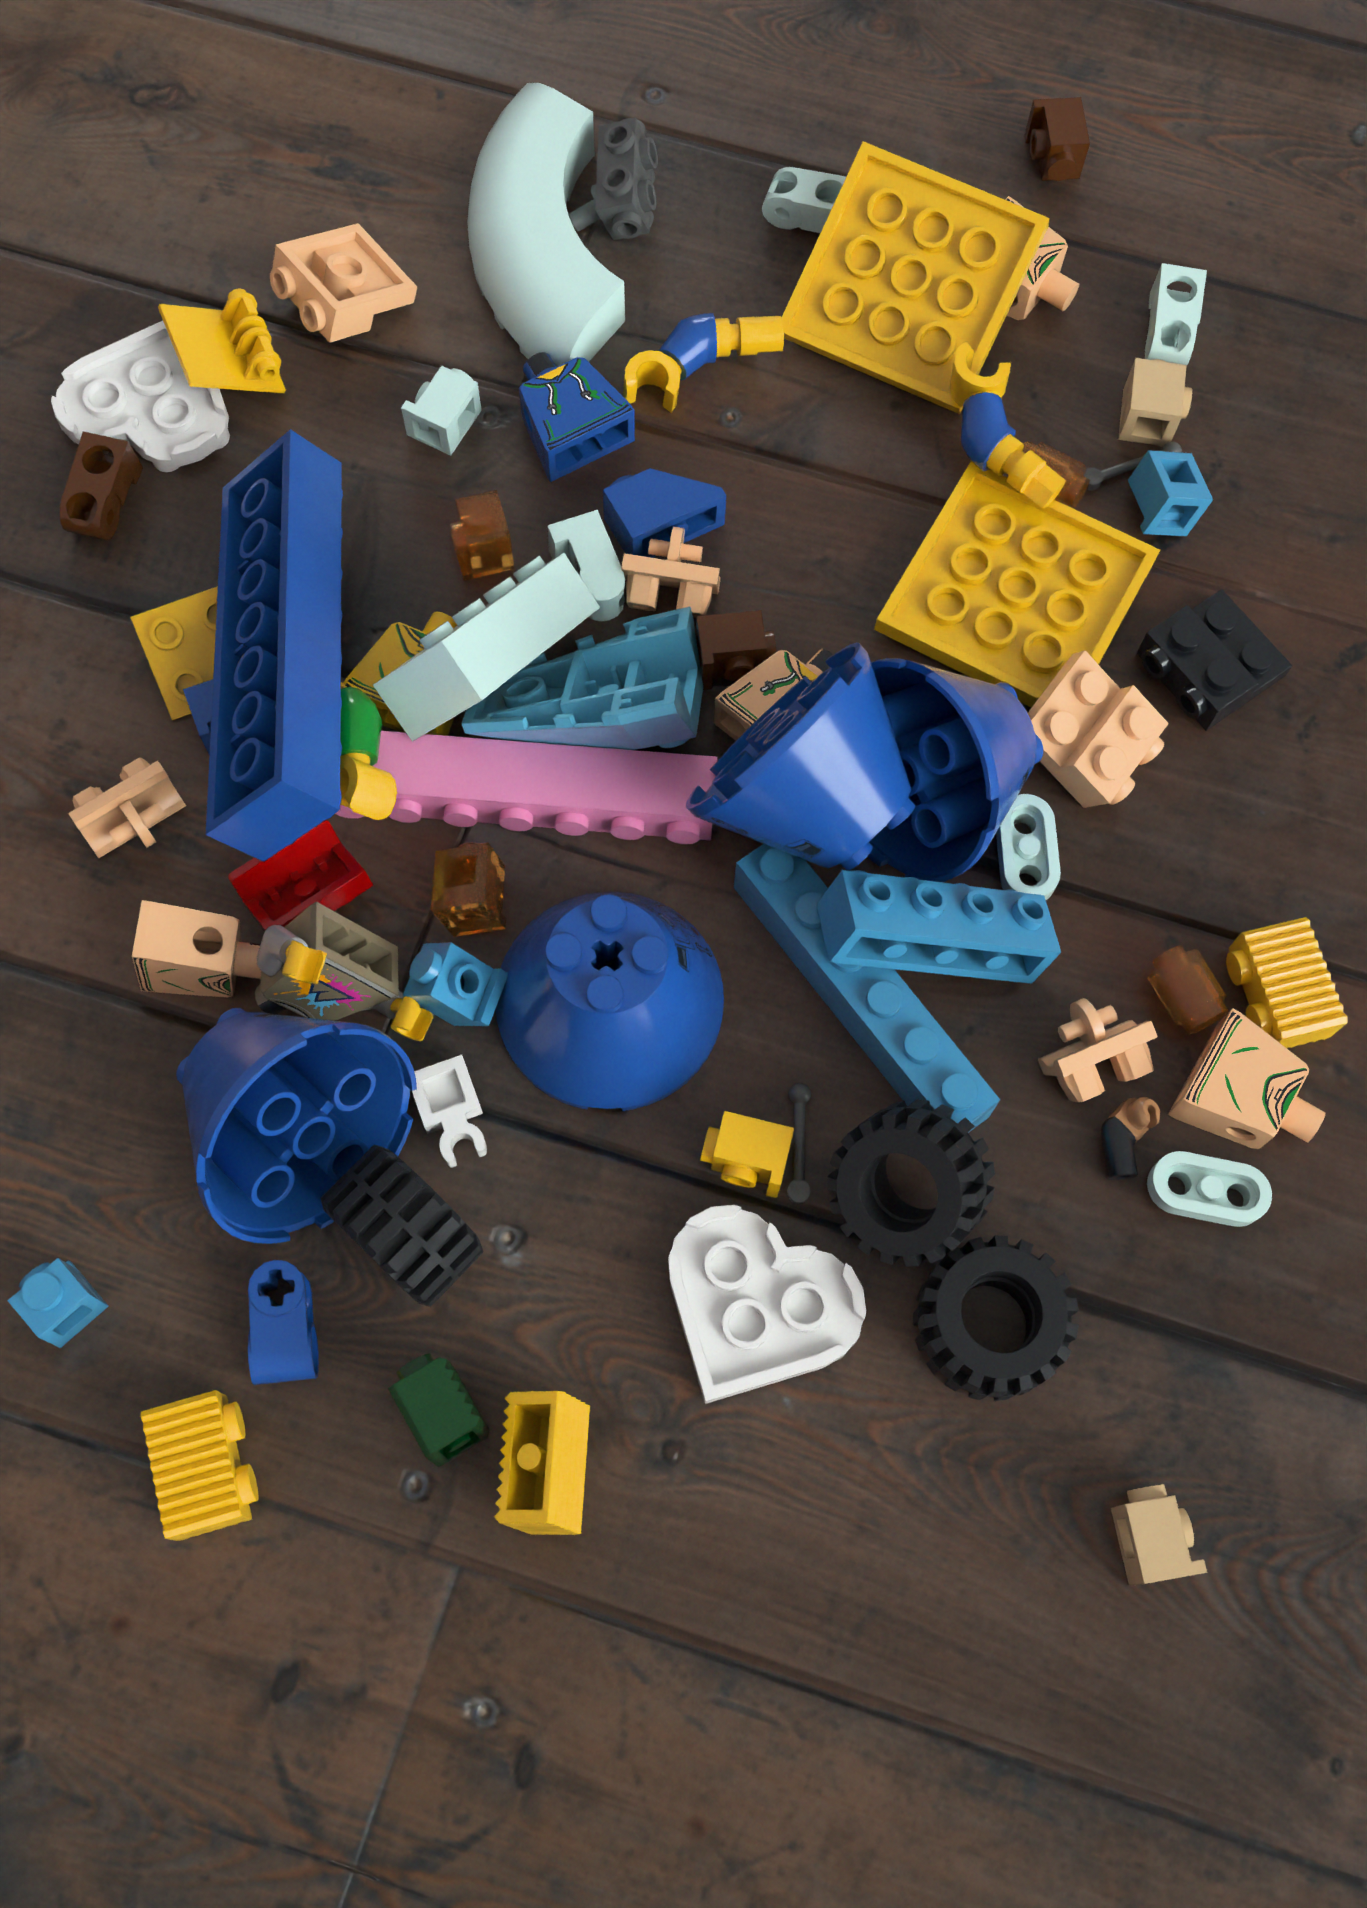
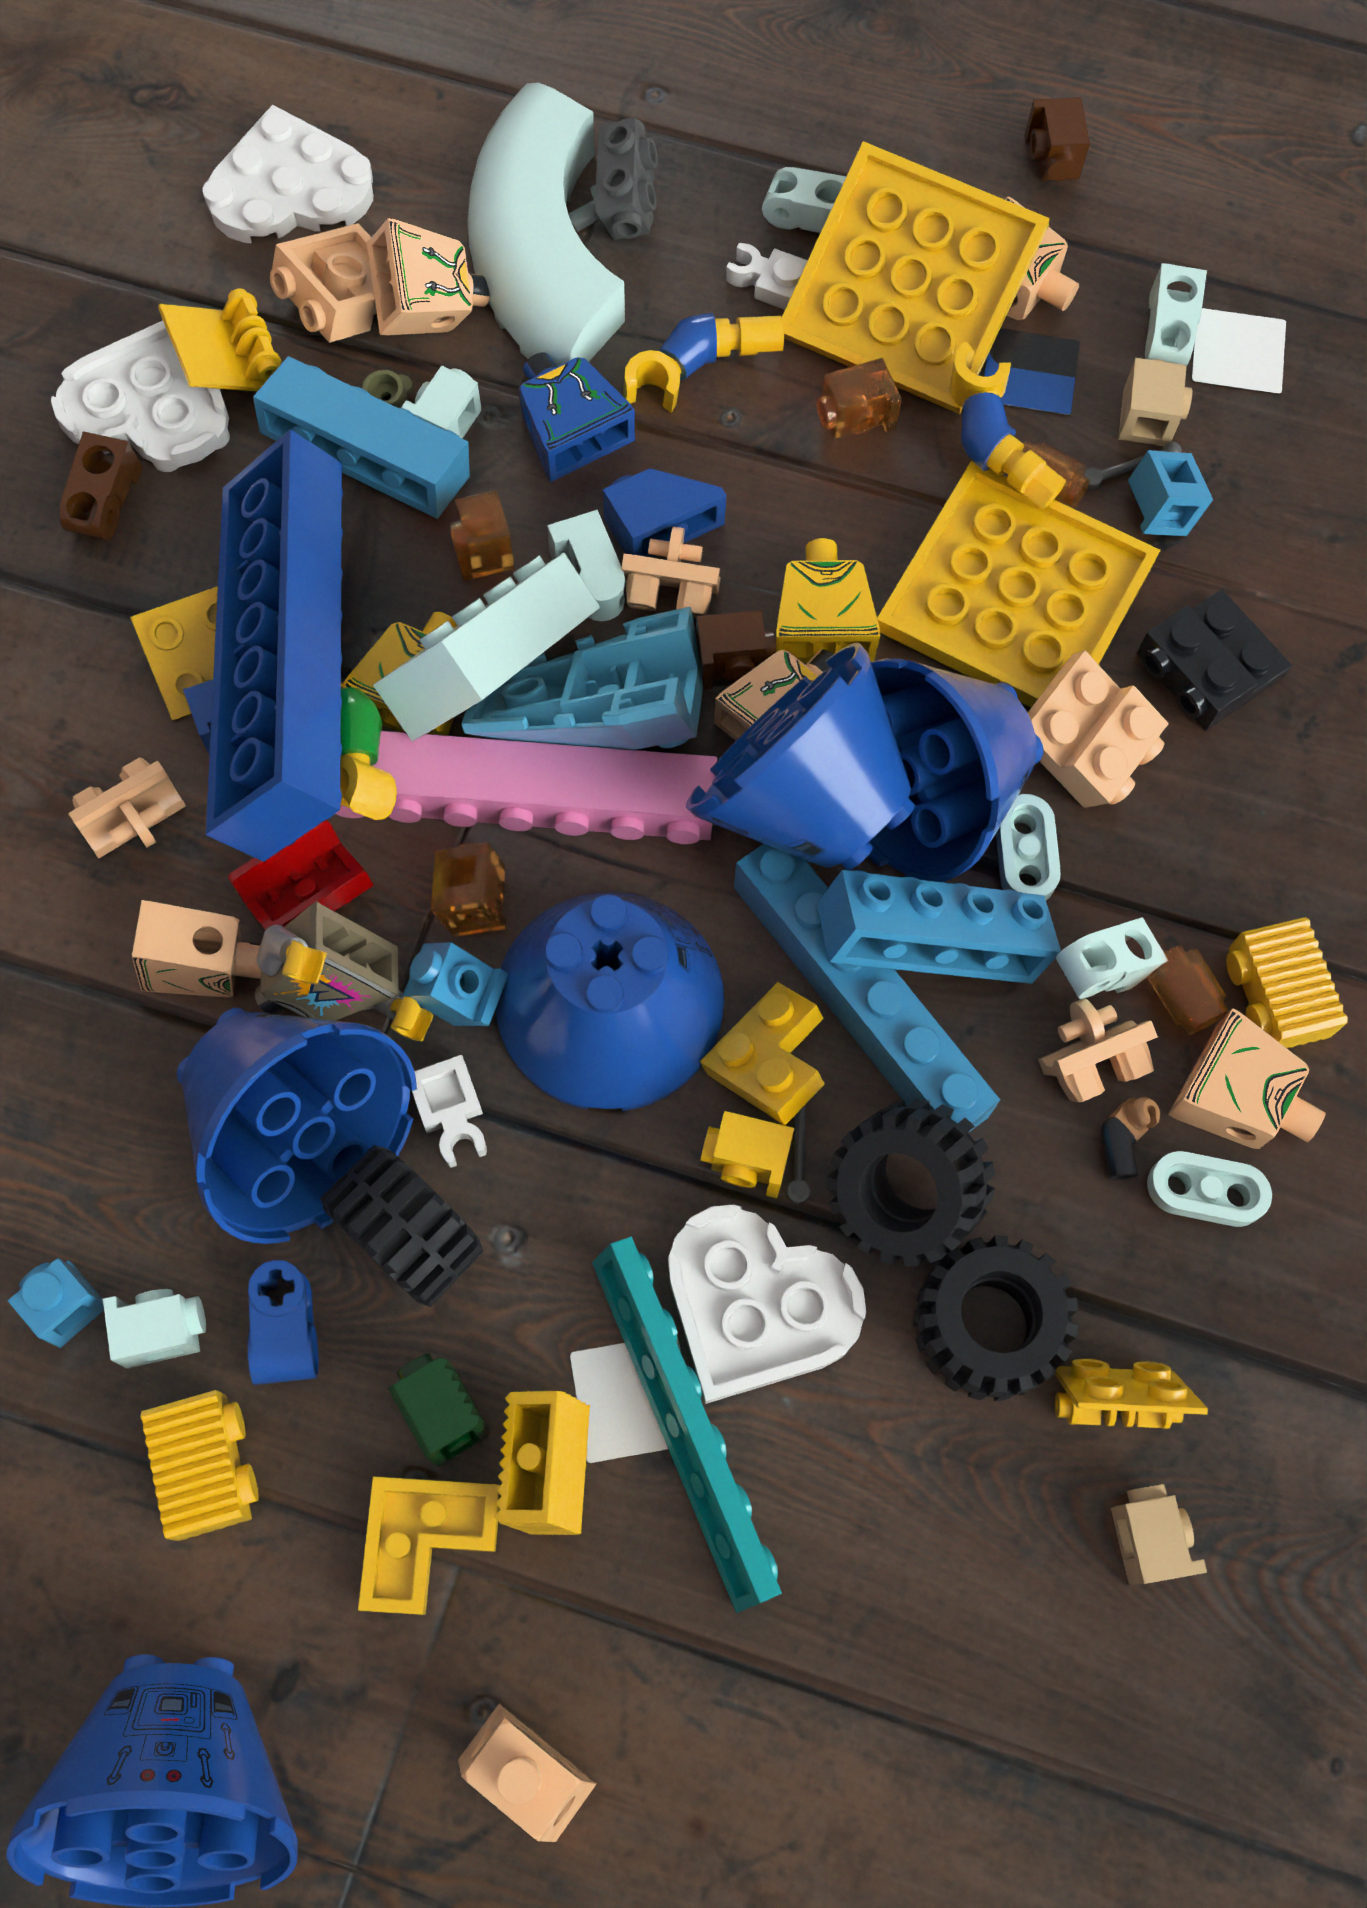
none -> blue cone [6,1654,298,1907]
none -> light aqua brick [103,1289,206,1369]
none -> white plate [202,105,374,243]
none -> dark azure brick [253,356,470,519]
none -> yellow plate [358,1477,501,1615]
none -> olive plate [362,370,413,408]
none -> light nougat torso [367,218,490,335]
none -> light nougat torso [458,1703,597,1842]
none -> white sticker [570,1336,681,1463]
none -> teal plate [592,1236,782,1613]
none -> yellow plate [699,982,825,1126]
none -> white plate [726,243,808,310]
none -> yellow torso [775,538,880,663]
none -> clear orange brick [817,358,902,438]
none -> sticker [984,328,1080,415]
none -> yellow hinge [1054,1359,1208,1429]
none -> light aqua leg [1055,917,1169,999]
none -> white sticker [1192,308,1286,393]

